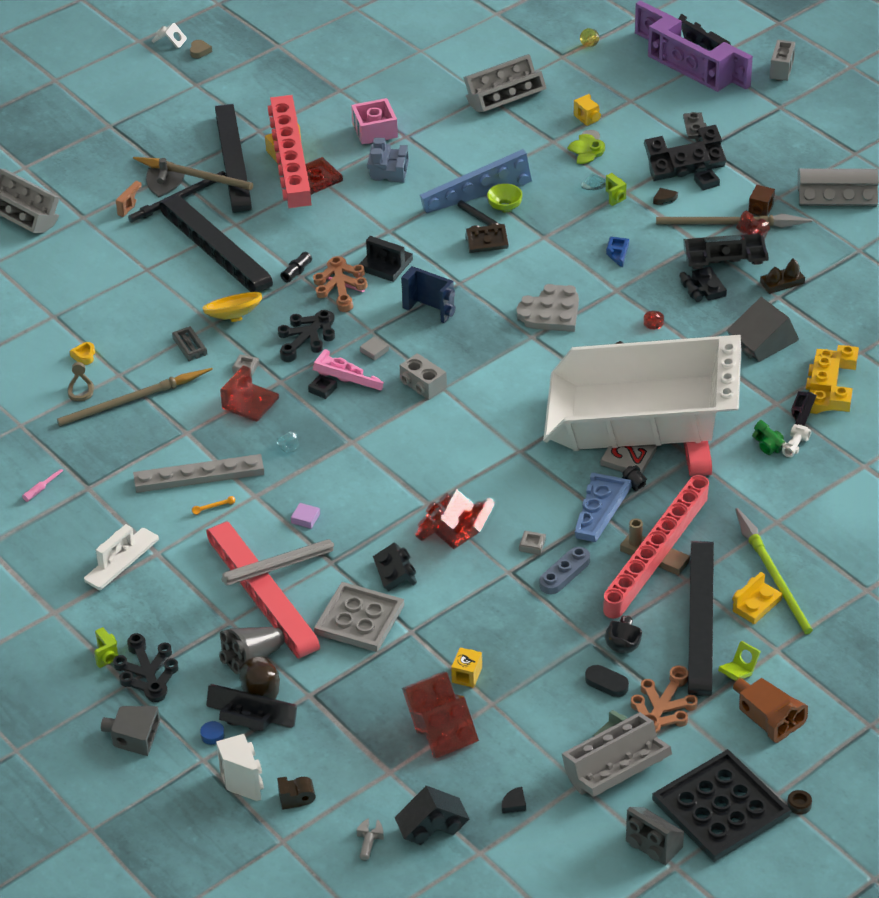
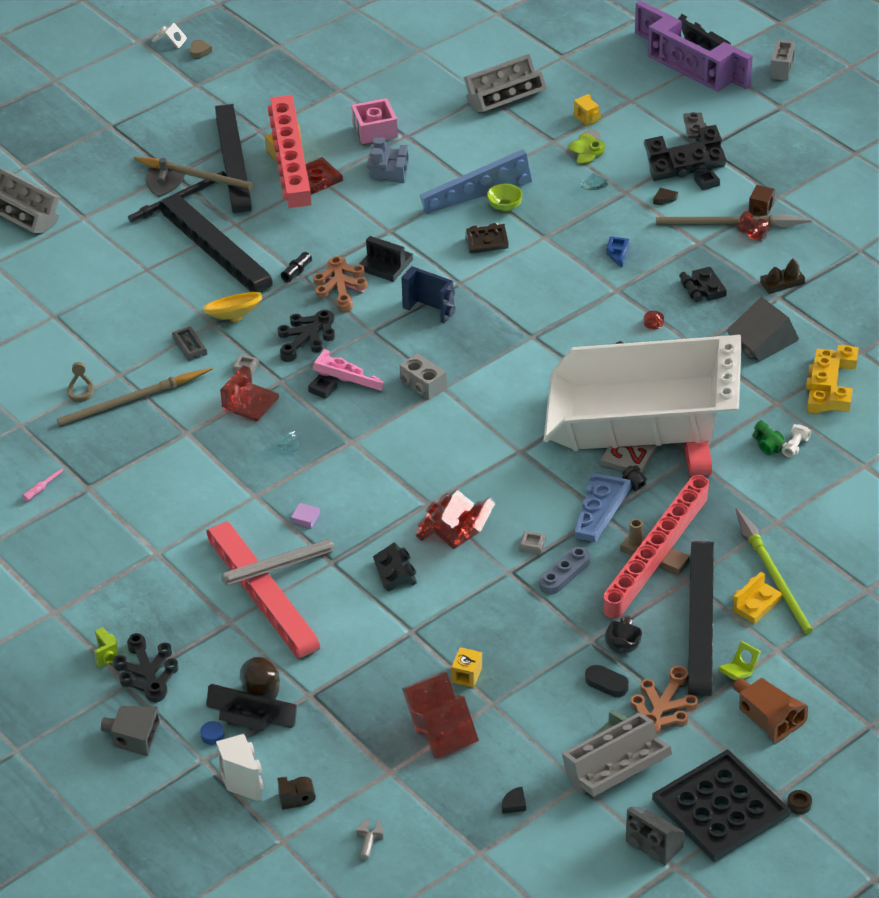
yellow tile [69,342,95,365] -> none
white bracket [84,524,159,590] -> none
nougat tile [116,181,142,217] -> none
light grey plate [133,454,264,493] -> none
light orange hinge [191,496,235,514] -> none
dark grey cone [219,627,285,674] -> none
light grey plate [314,582,404,652] -> none
light grey tile [360,337,389,361] -> none
black brick [394,786,470,845] -> none
black bar [457,200,500,225] -> none
light grey plate [516,284,579,332] -> none
clear yellow tile [580,28,599,47] -> none
lime bracket [606,173,627,206] -> none
black bracket [683,233,769,269] -> none
black tile [791,391,817,426] -> none
light grey brick [798,168,879,206] -> none

